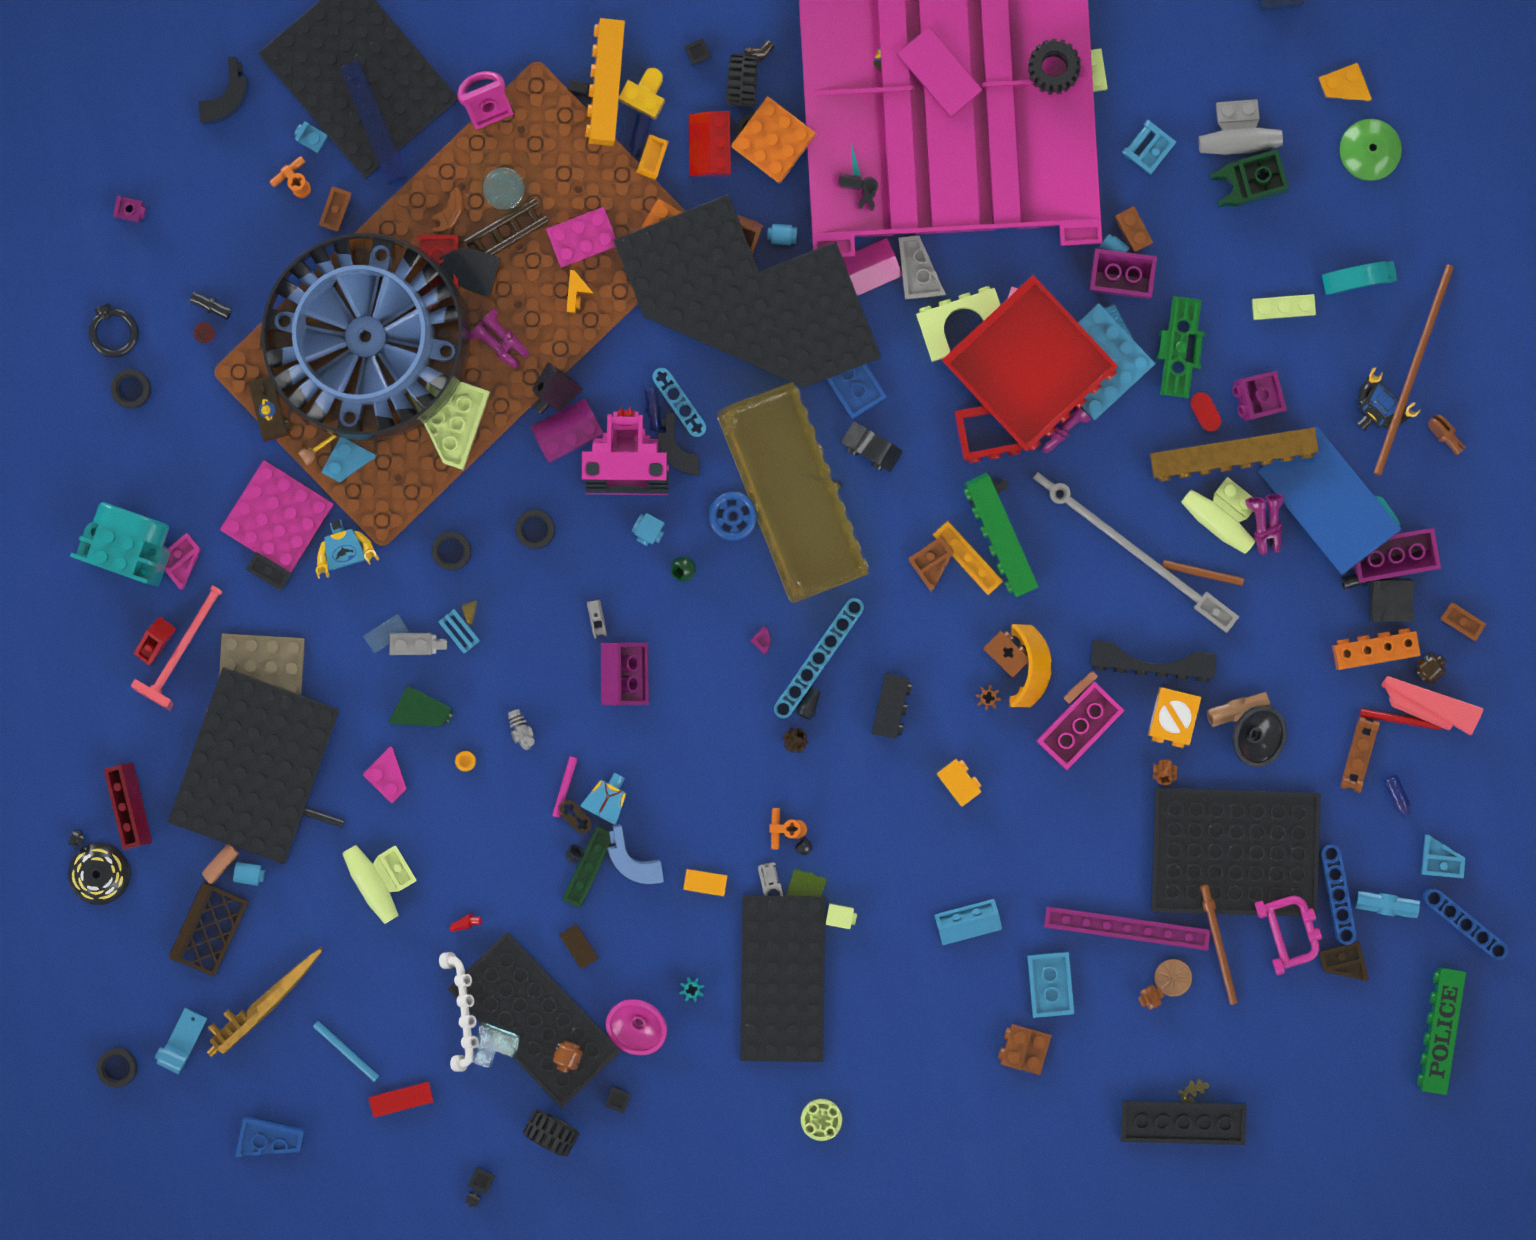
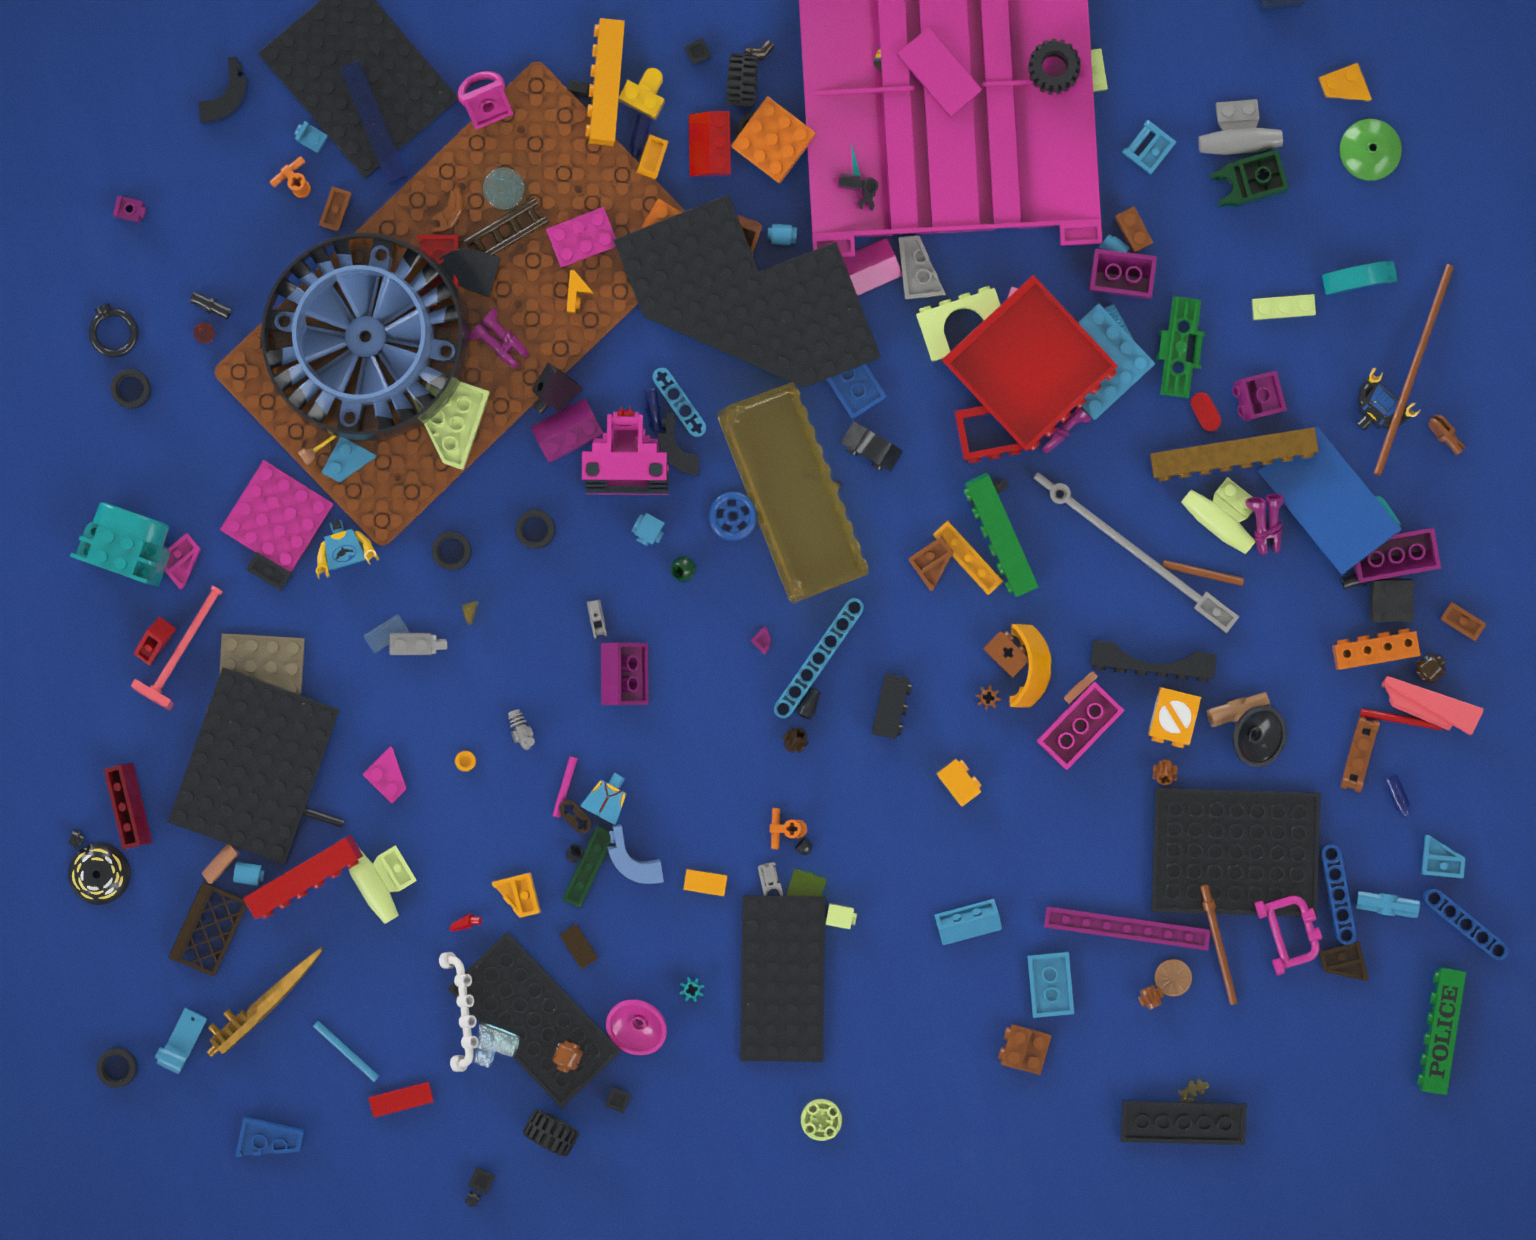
dark brown door [248,376,291,442] -> none
dark green slope [388,685,454,727] -> none
dark azure tile [438,609,480,654] -> none
none -> red brick [243,835,363,920]
none -> light orange wing [492,872,541,918]

